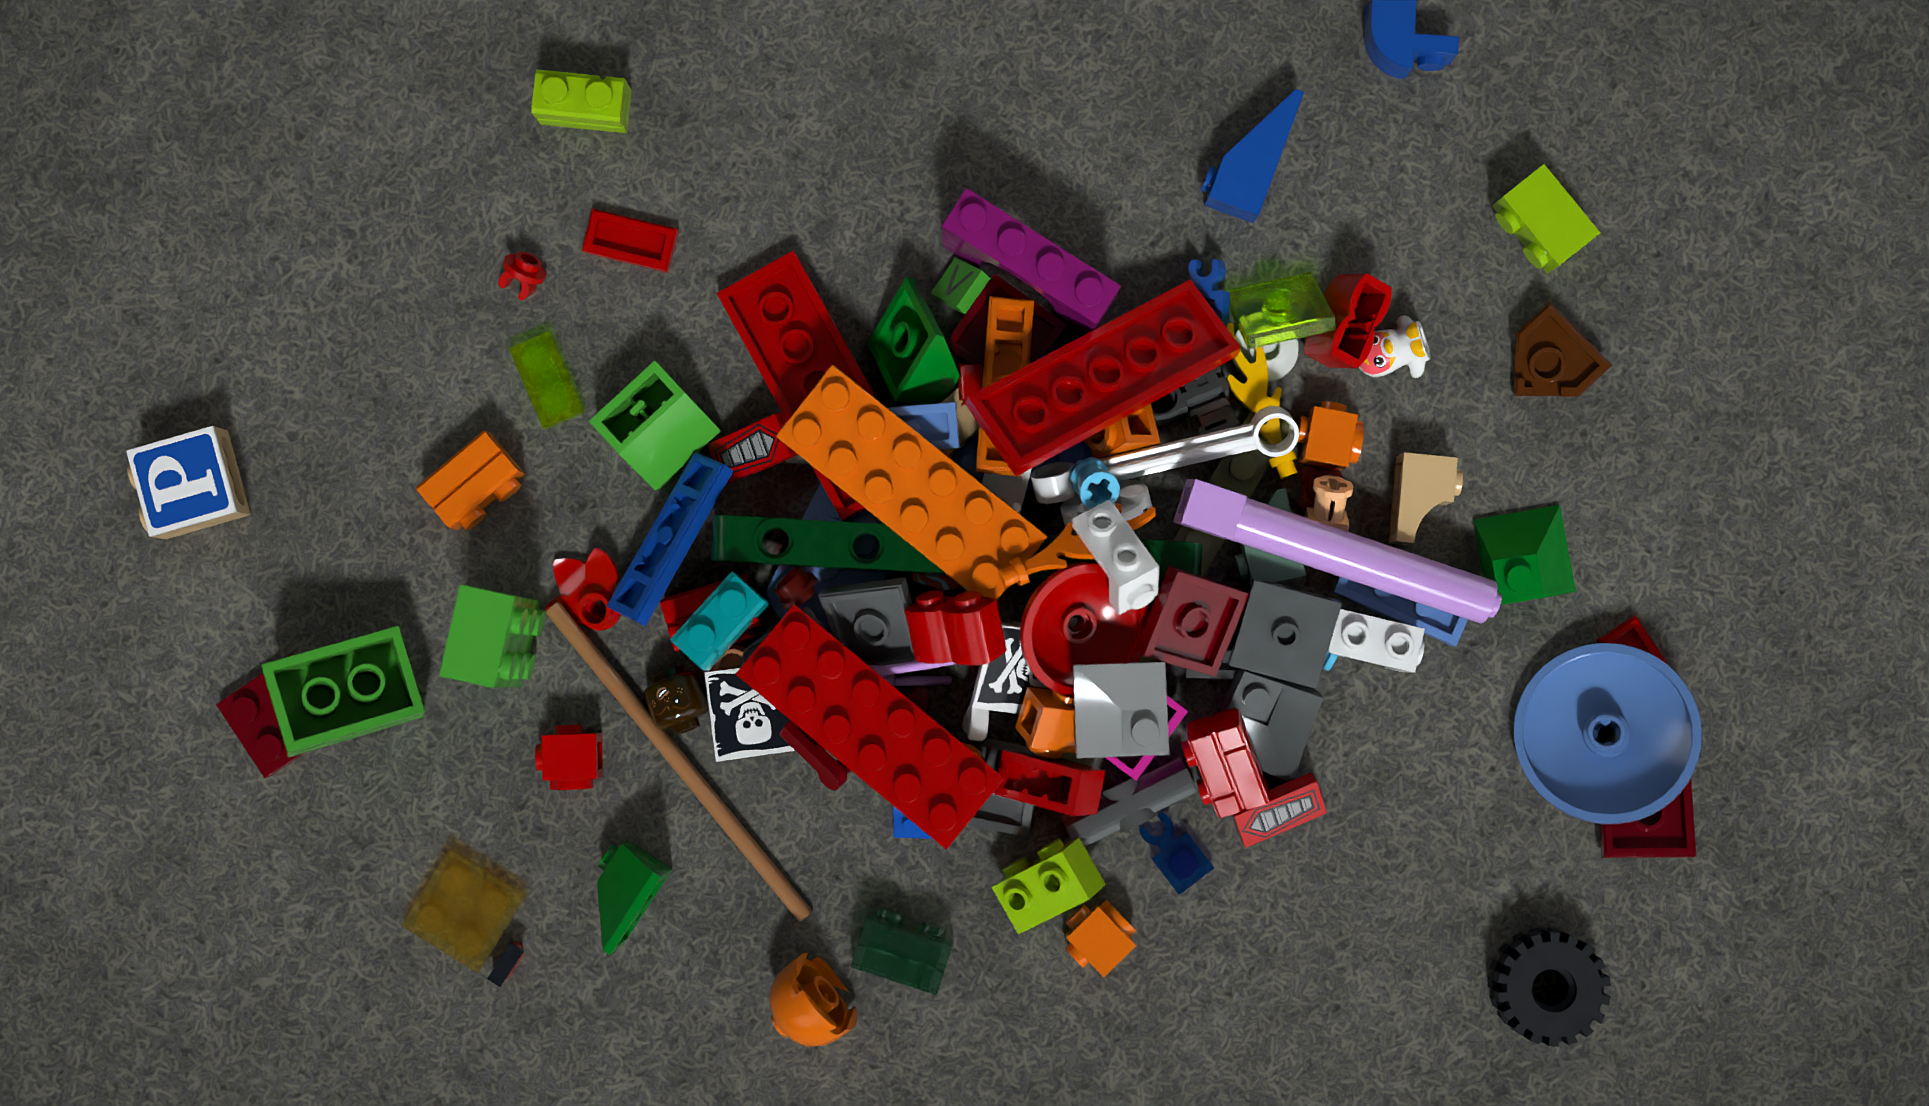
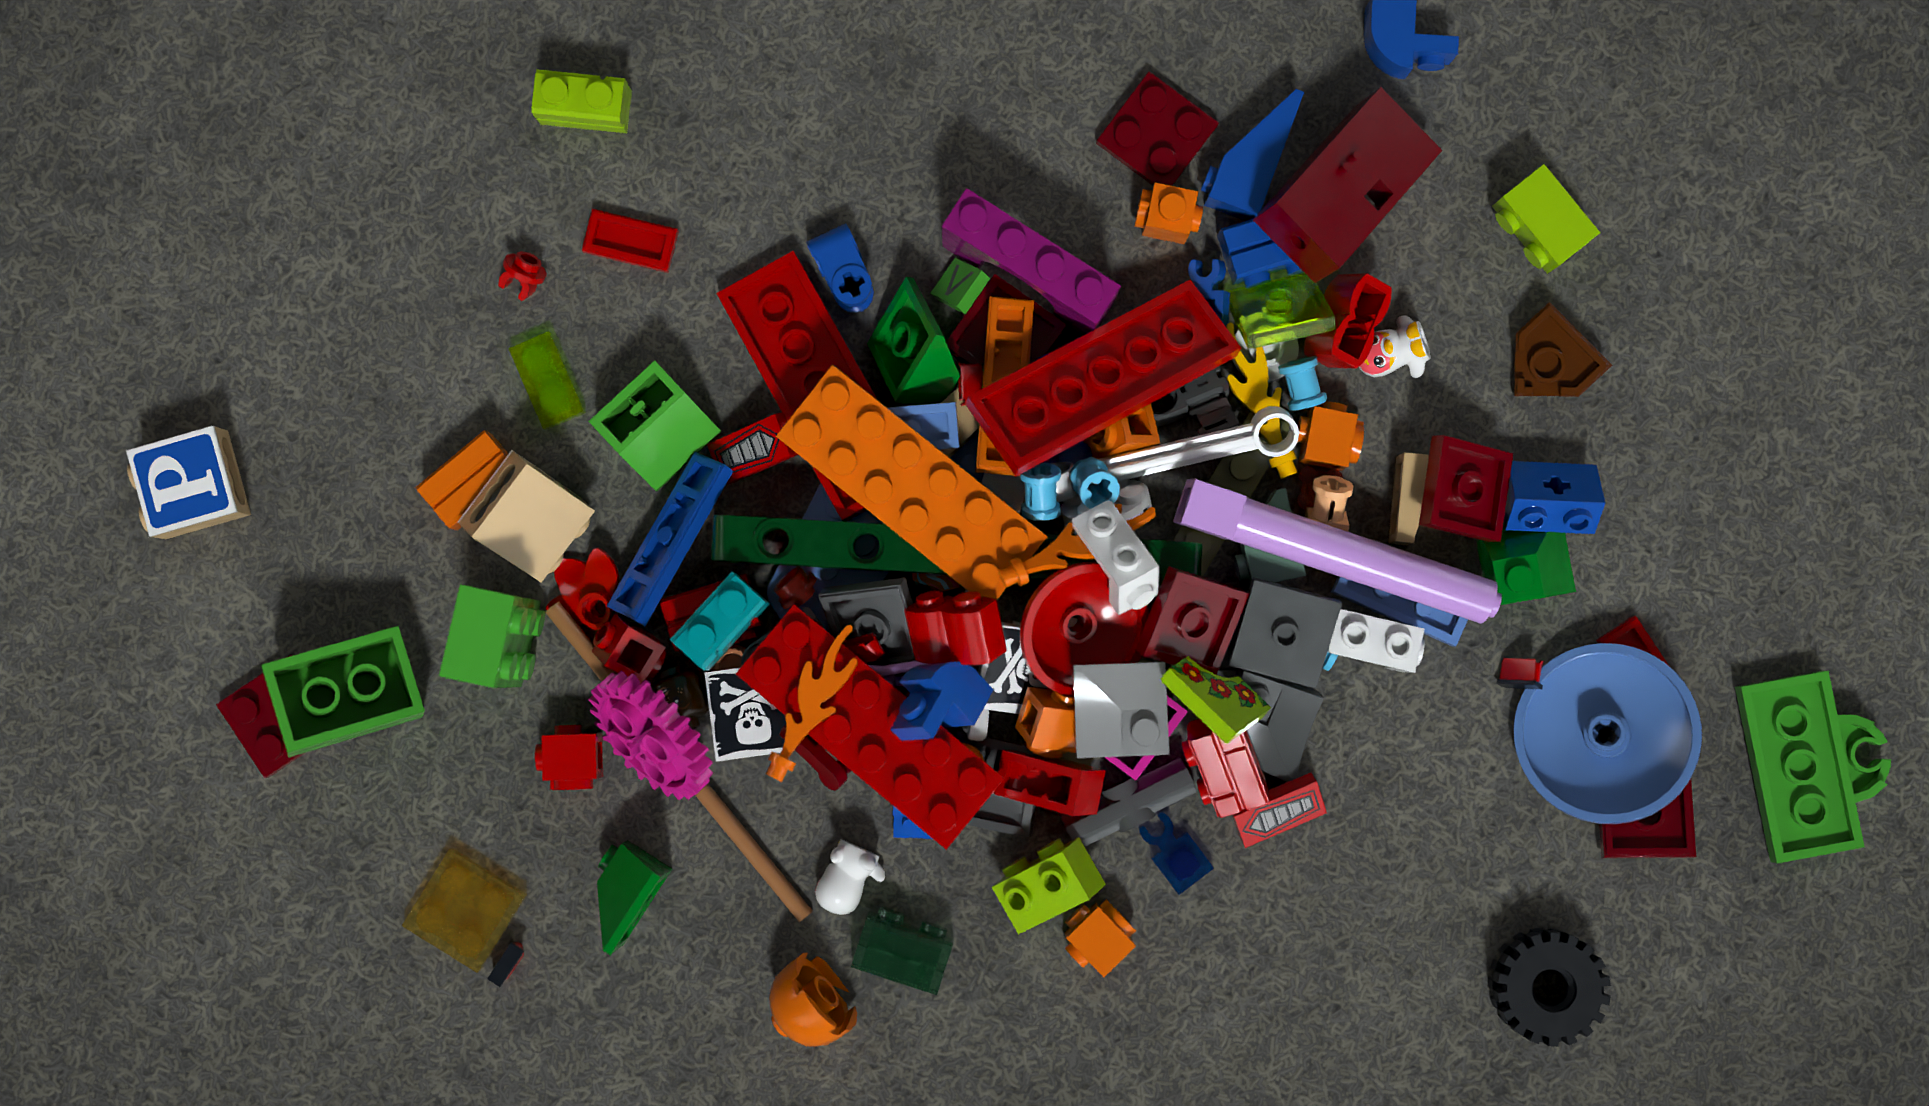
none -> tan piece [458,450,595,583]
none -> dark pink gear [589,671,713,800]
none -> red brick [592,613,666,684]
none -> orange piece [765,625,858,782]
none -> blue piece [806,223,874,313]
none -> white animal [815,839,885,915]
none -> red piece [843,633,887,665]
none -> blue brick [891,662,994,741]
none -> medium azure bush [1020,463,1061,521]
none -> dark red plate [1096,72,1219,186]
none -> orange brick [1134,182,1203,244]
none -> lime tile [1161,657,1271,744]
none -> blue brick [1217,219,1303,289]
none -> dark red brick [1253,87,1442,283]
none -> medium azure bush [1278,356,1327,411]
none -> dark red plate [1419,435,1513,542]
none -> red piece [1497,658,1544,689]
none -> blue brick [1504,461,1606,534]
none -> bright green plate [1735,671,1891,863]

